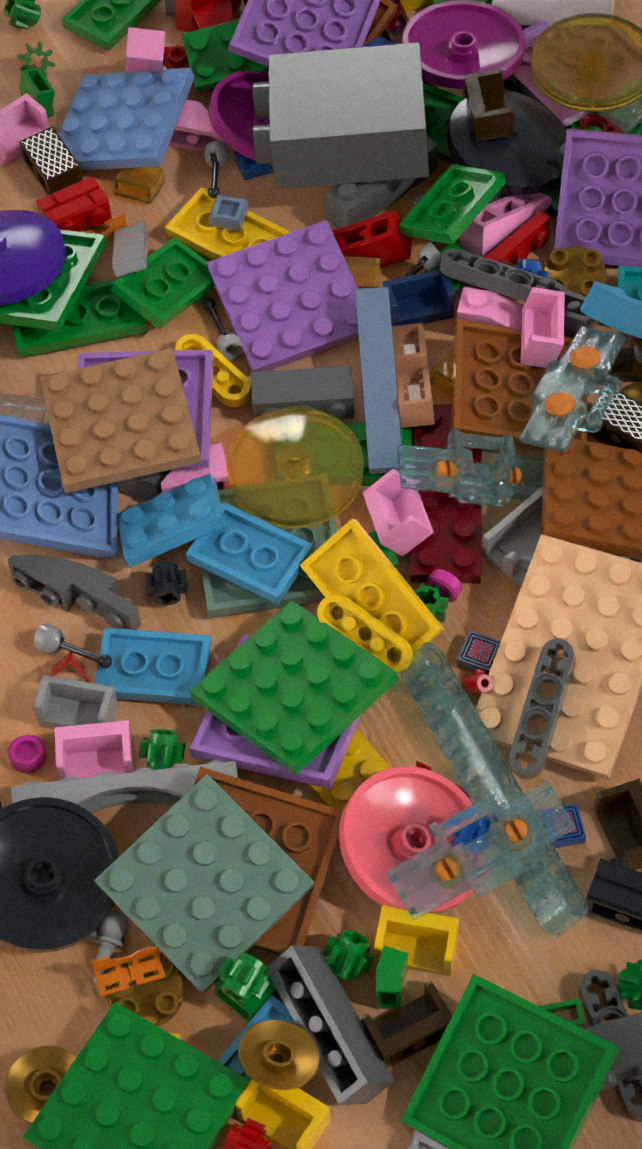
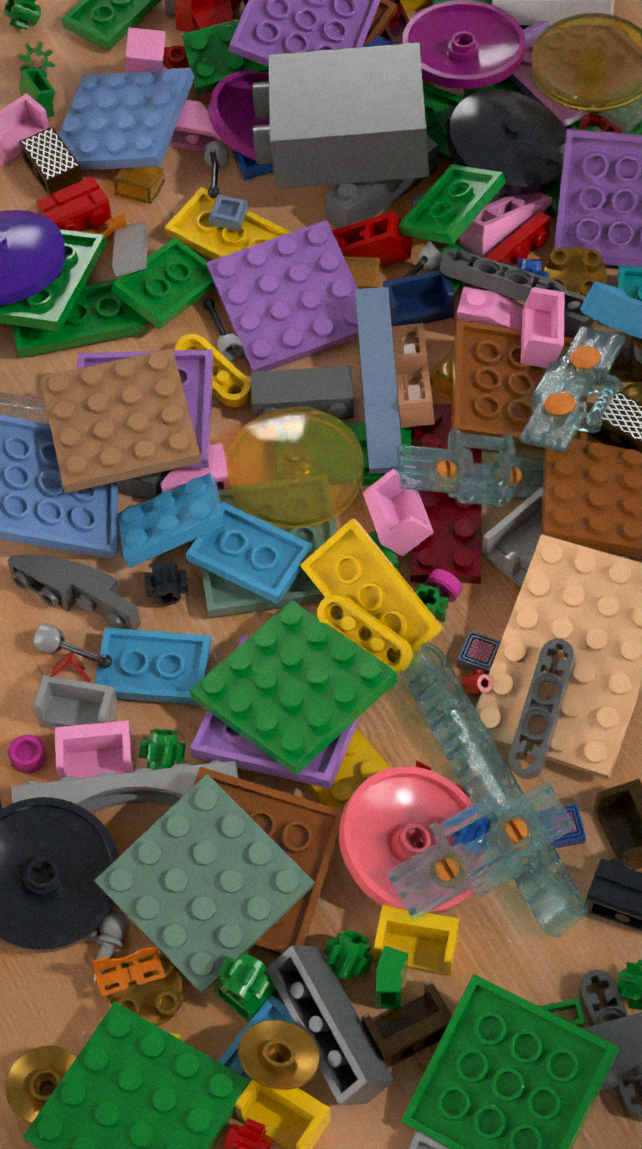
dark brown panel [464,69,514,142] -> none

